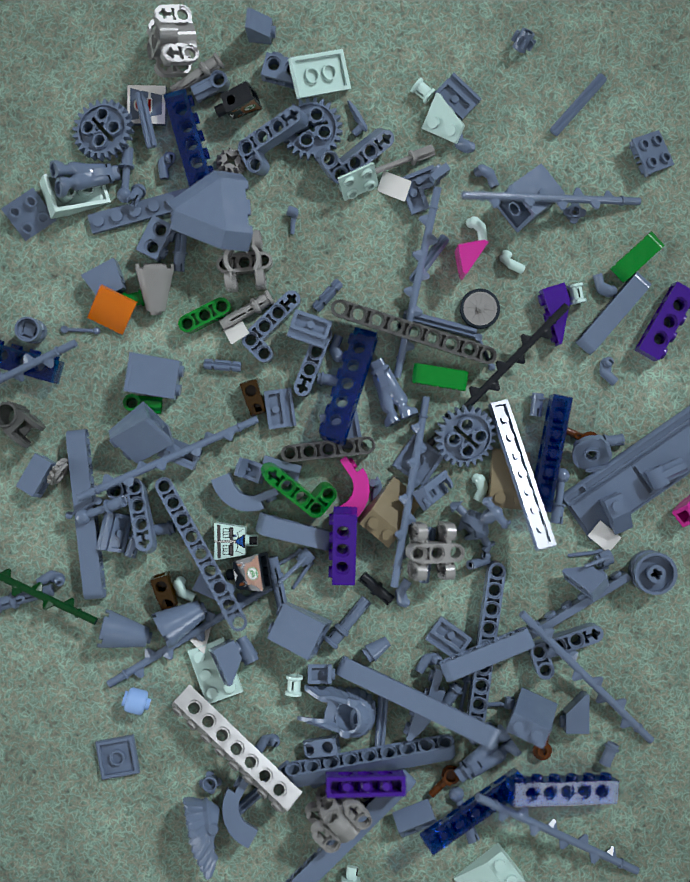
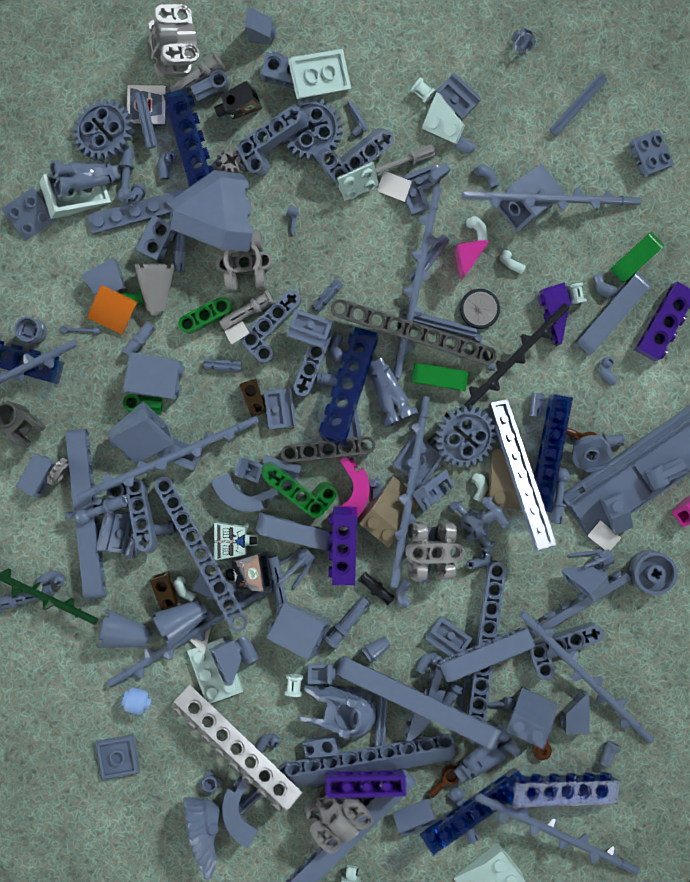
sand blue plate [563,203,586,224] -> none
none -> sand blue pin [122,321,156,356]

